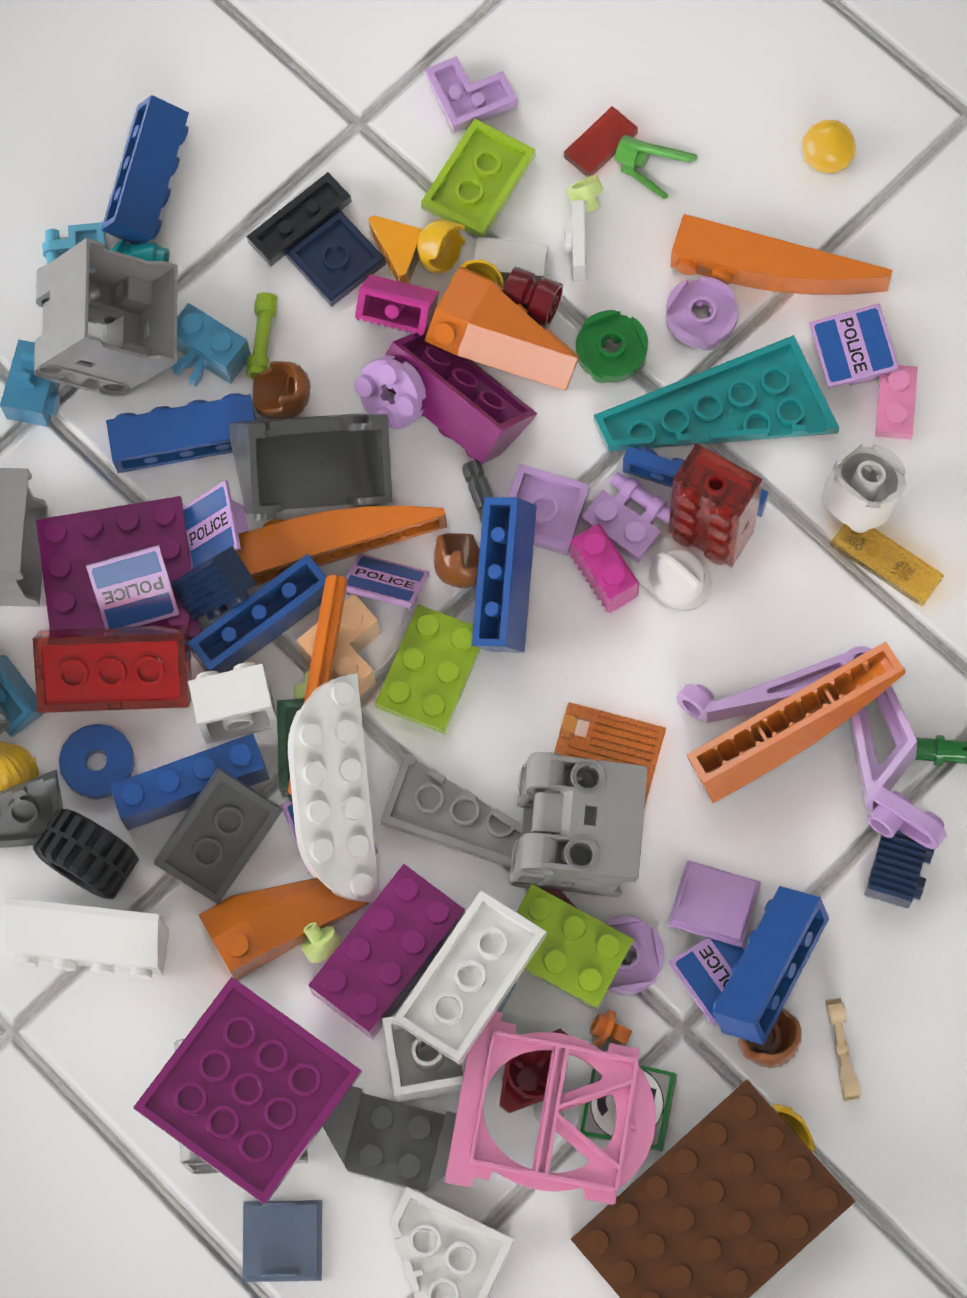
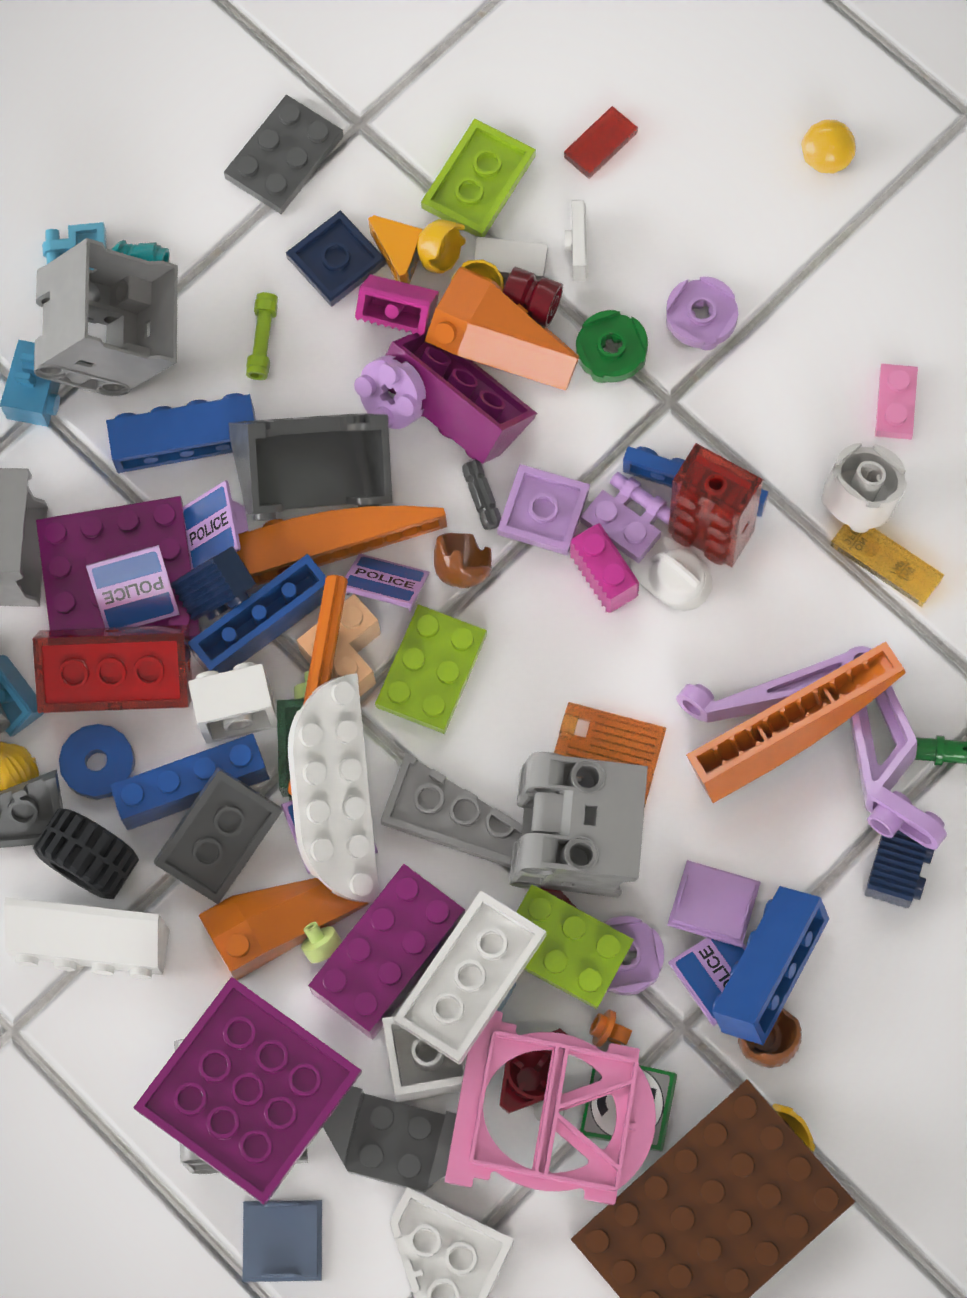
blue brick [101,95,189,245] -> none
dark azure brick [172,303,251,387] -> none
black plate [246,172,352,267] -> none
dark orange hair [252,361,311,419] -> none
lavender plate [425,56,518,133] -> none
blue brick [471,497,537,653] -> none
yellowish green tile [565,175,604,212] -> none
teal wing [594,335,839,452] -> none
bright green plant [615,135,697,199] -> none
orange slope [670,214,893,295] -> none
piece [809,303,899,389] -> none
tan piece [825,997,861,1101] -> none
none -> dark grey plate [224,94,344,215]

